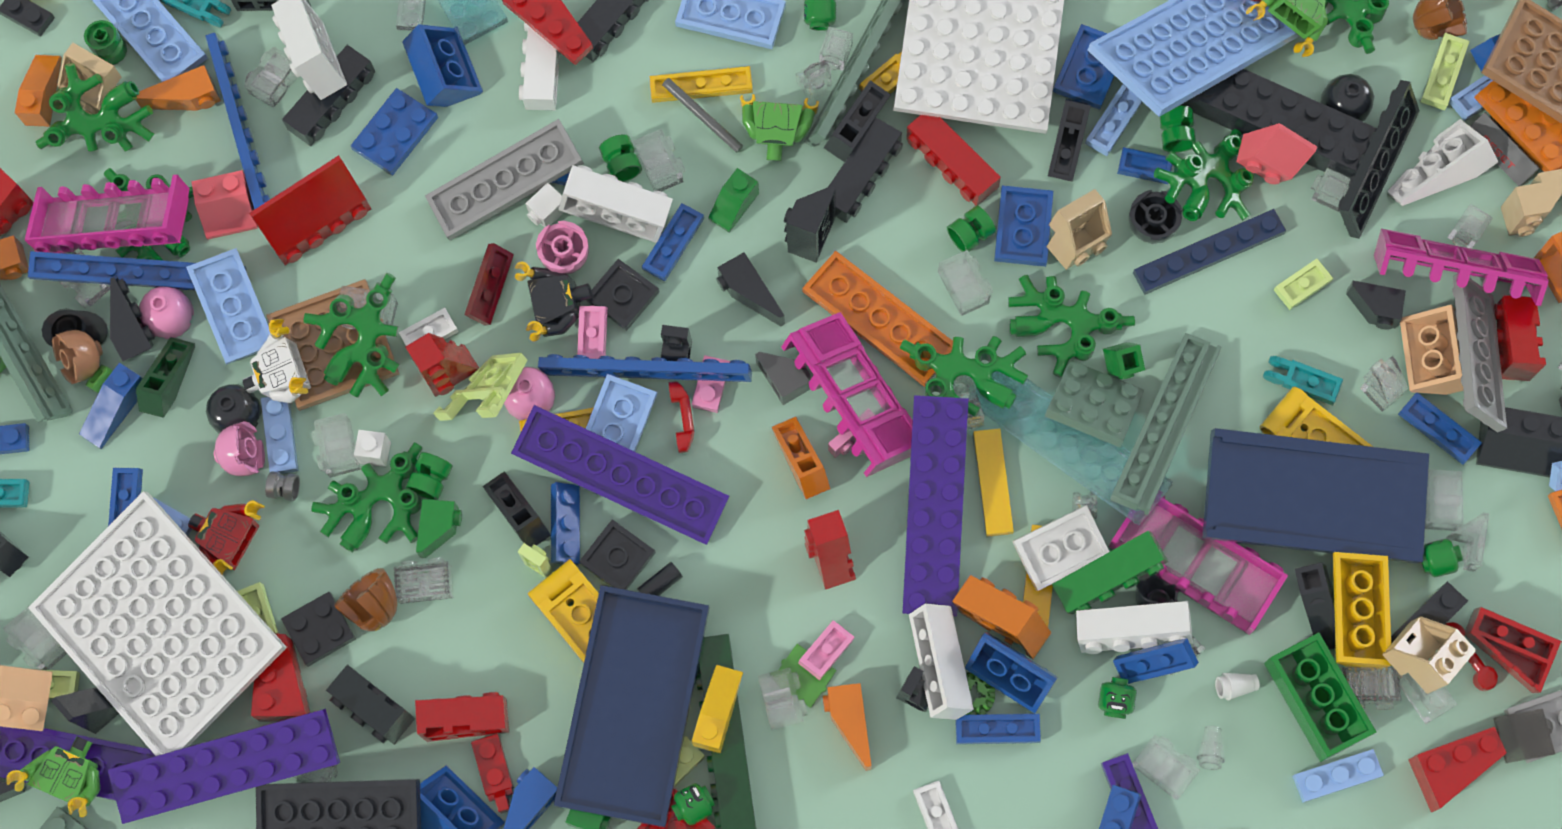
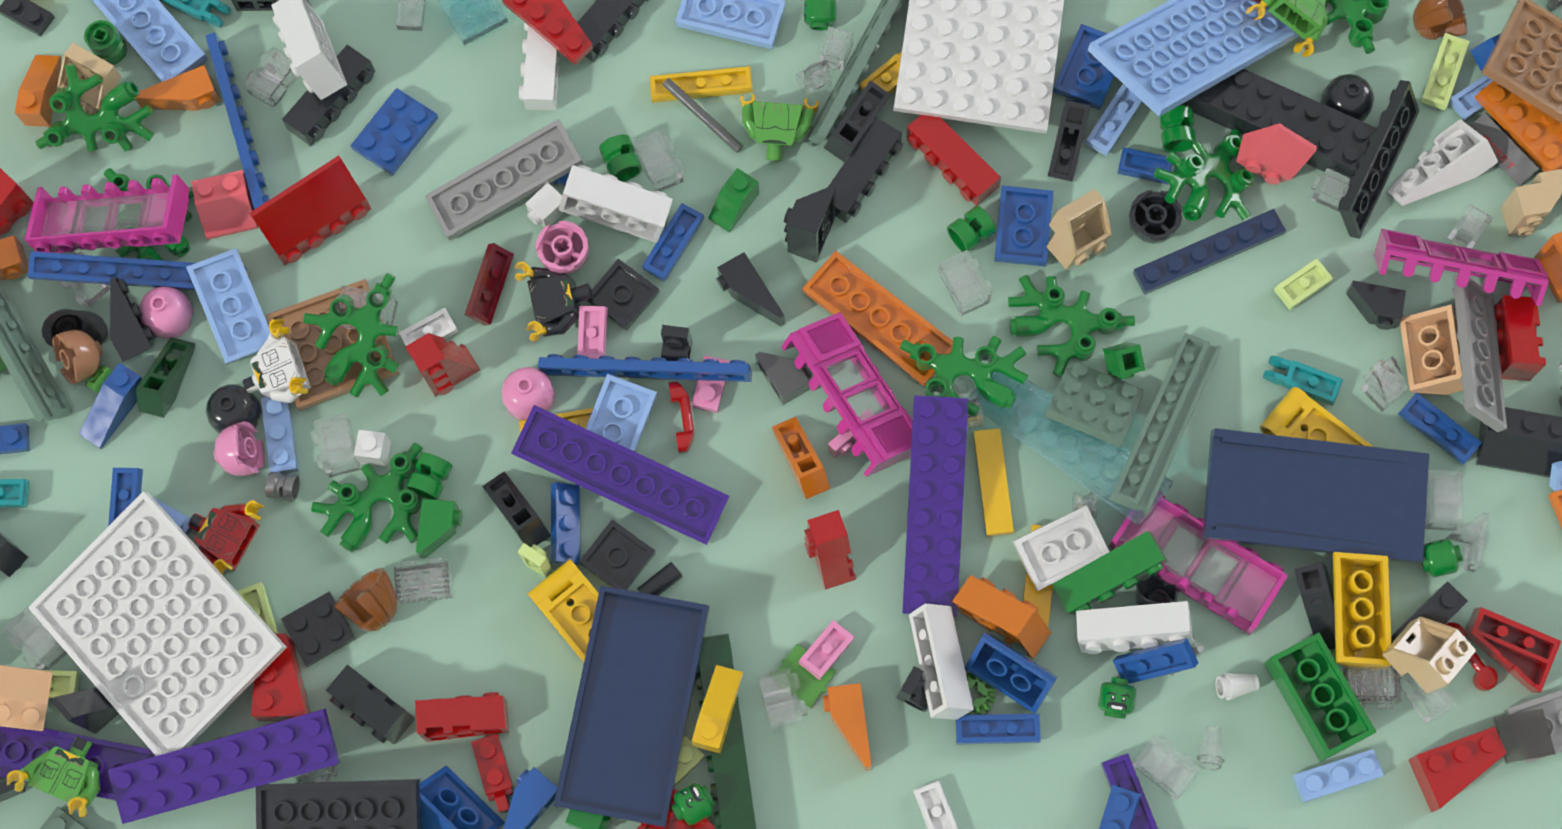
blue slope [402,24,483,107] -> none
yellowish green wing [433,353,528,421] -> none

